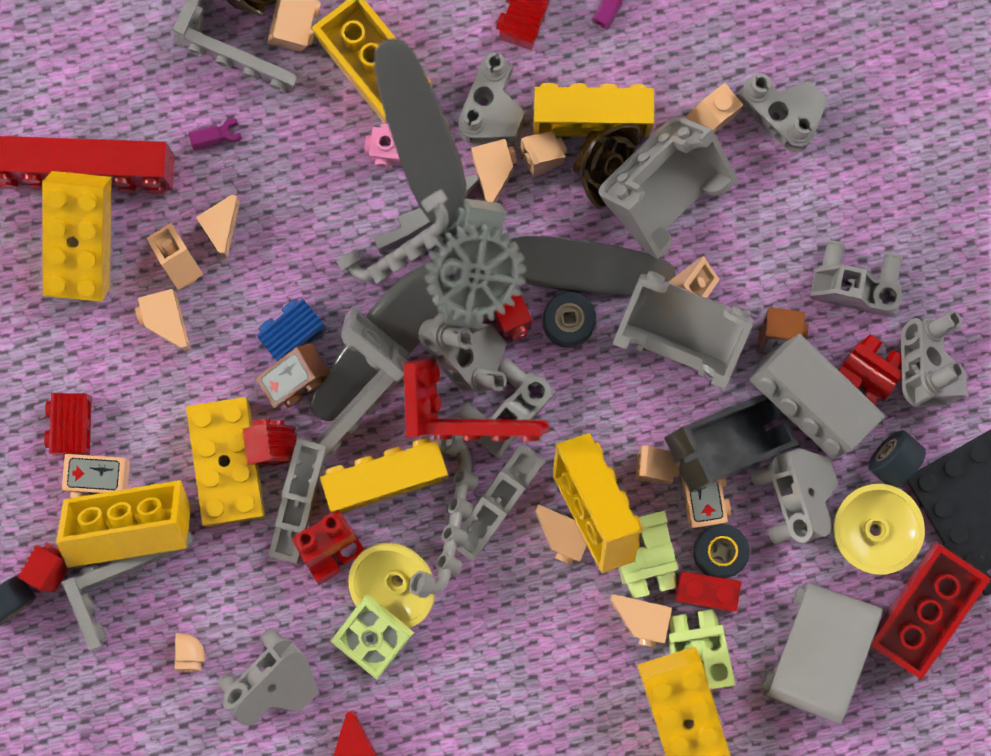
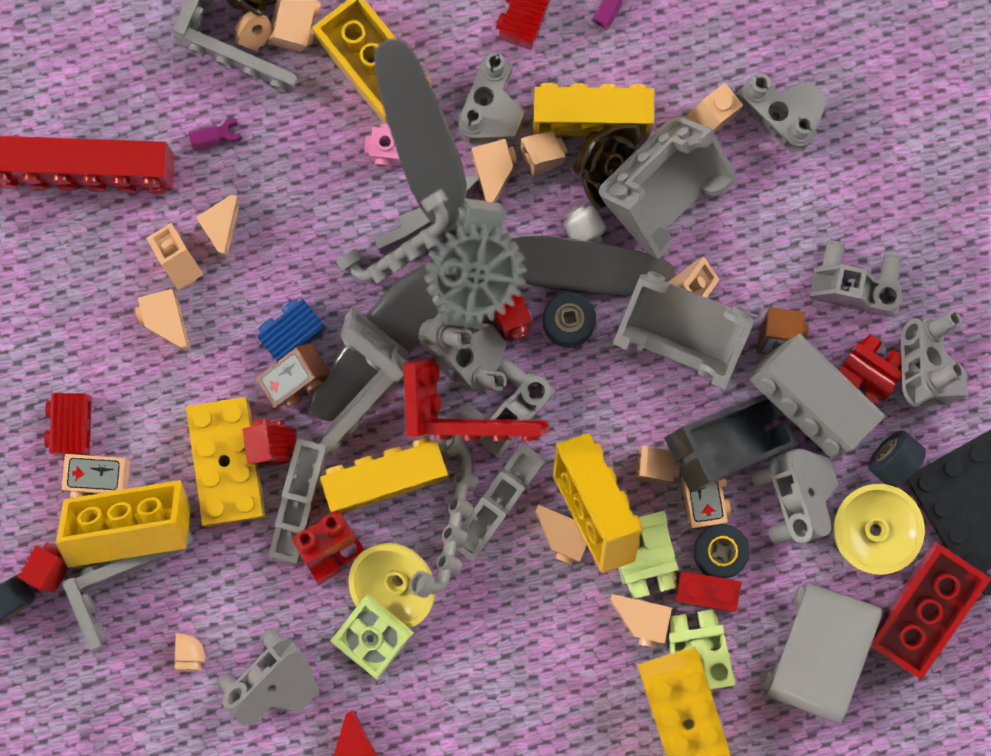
yellow brick [42,171,111,302] -> none
none -> light nougat piece [234,12,272,51]
none -> white head [563,203,606,243]

